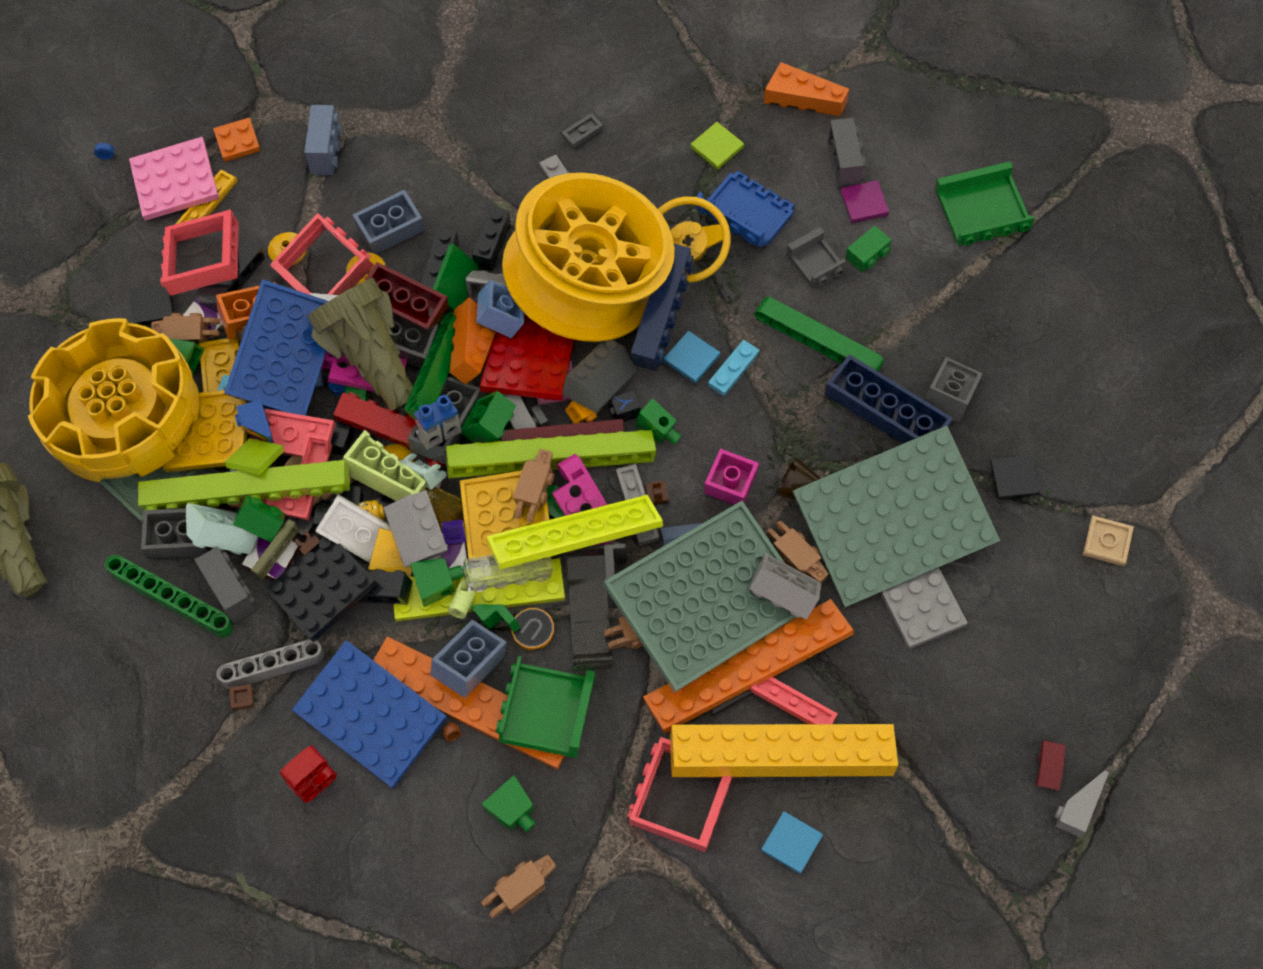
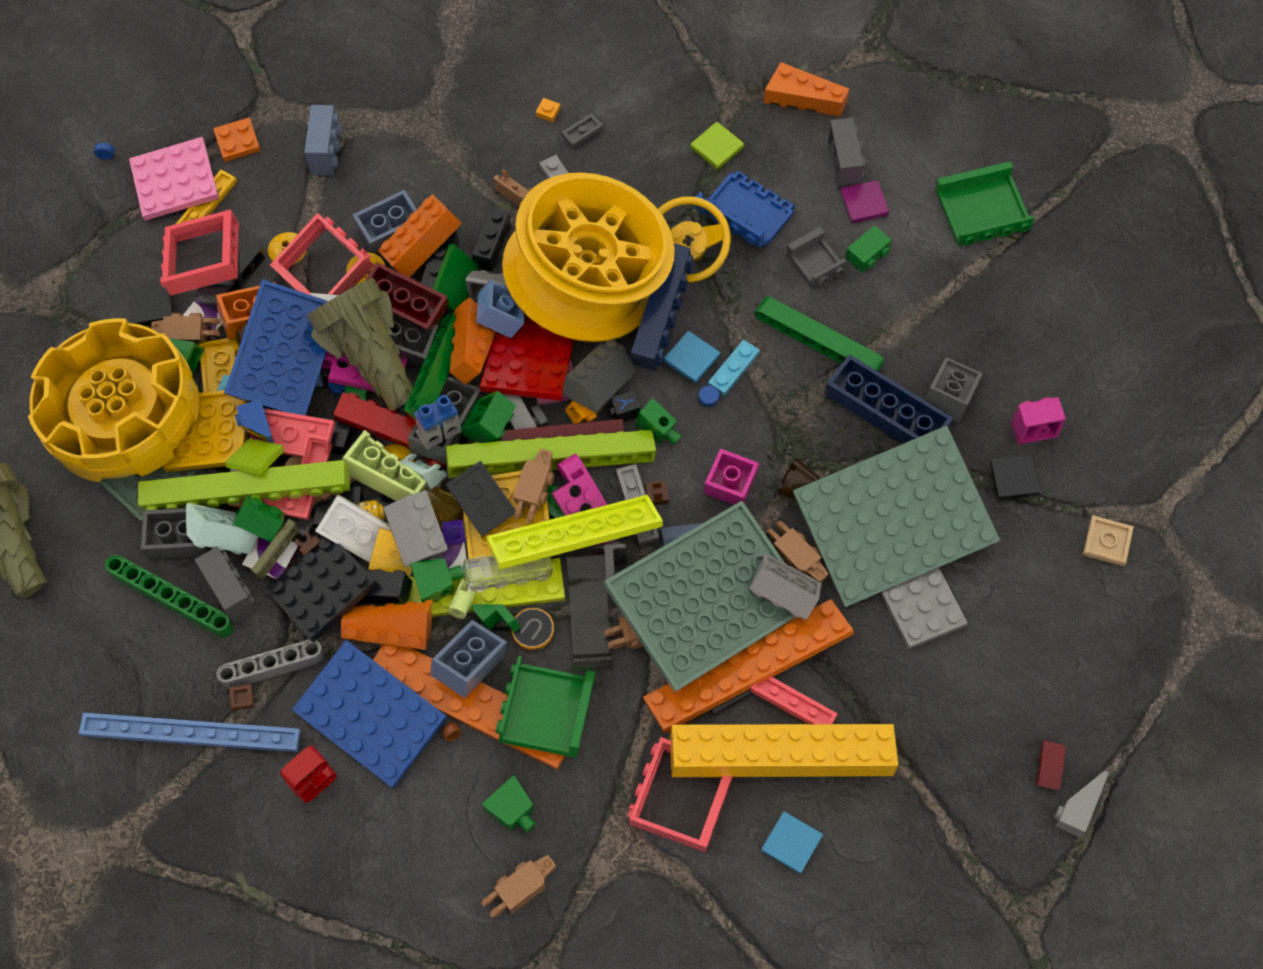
none -> medium blue plate [79,713,301,752]
none -> orange wedge [341,600,433,650]
none -> orange brick [378,194,462,278]
none -> black tile [446,461,515,537]
none -> medium nougat hinge [493,170,532,207]
none -> light orange plate [535,98,561,122]
none -> blue tile [699,386,719,407]
none -> dark pink brick [1011,397,1066,445]

